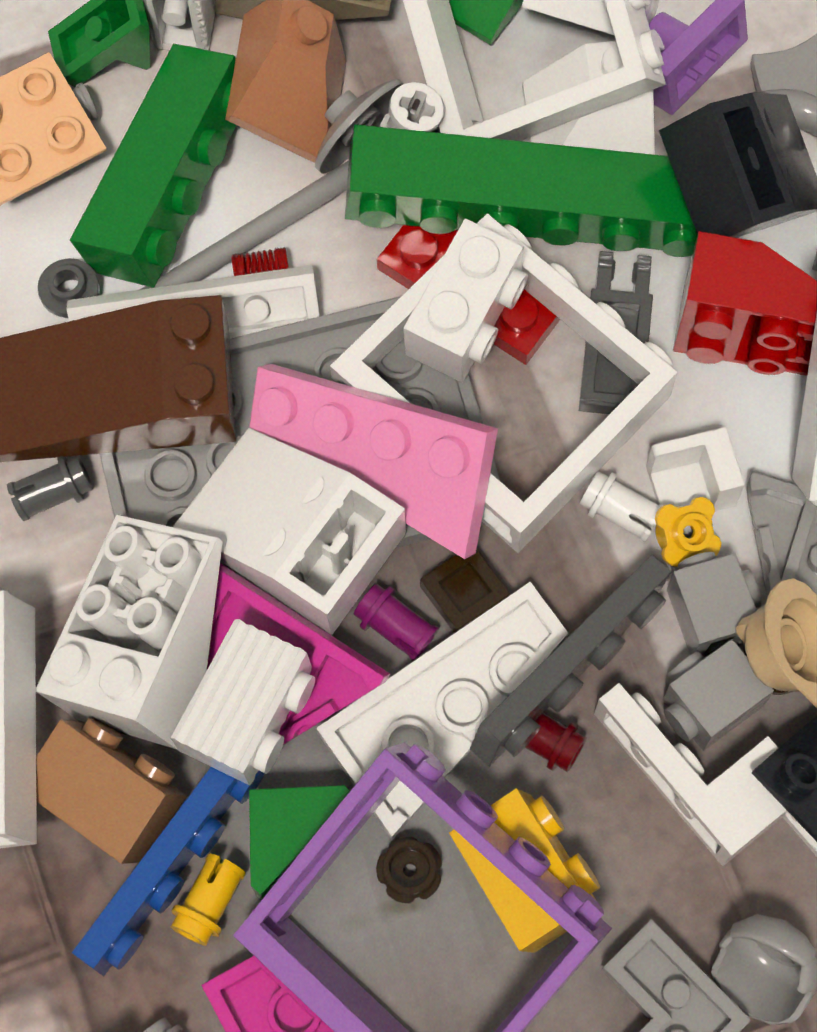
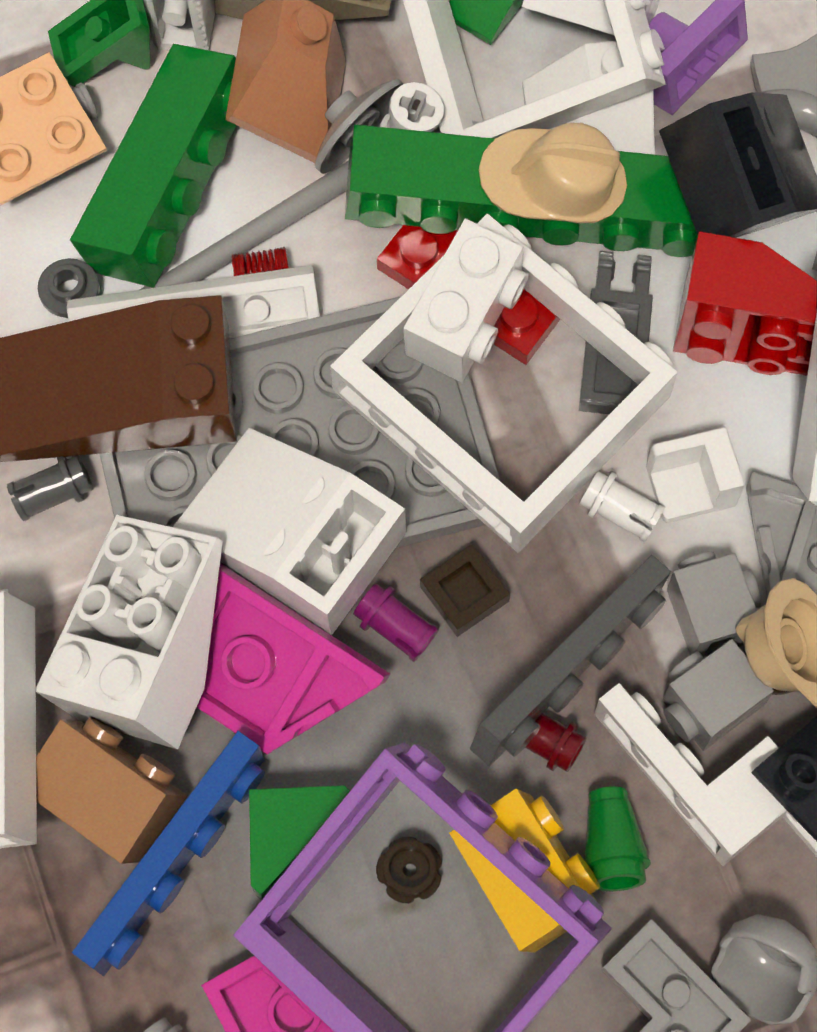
white brick [170,619,315,785] -> none
yellow pin [170,853,246,946] -> none
bright pink wing [249,364,498,559] -> none
white wing [316,582,568,840] -> none
yellow plate [655,497,721,567] -> none
none -> tan piece [479,123,627,223]
none -> green cone [584,786,651,892]

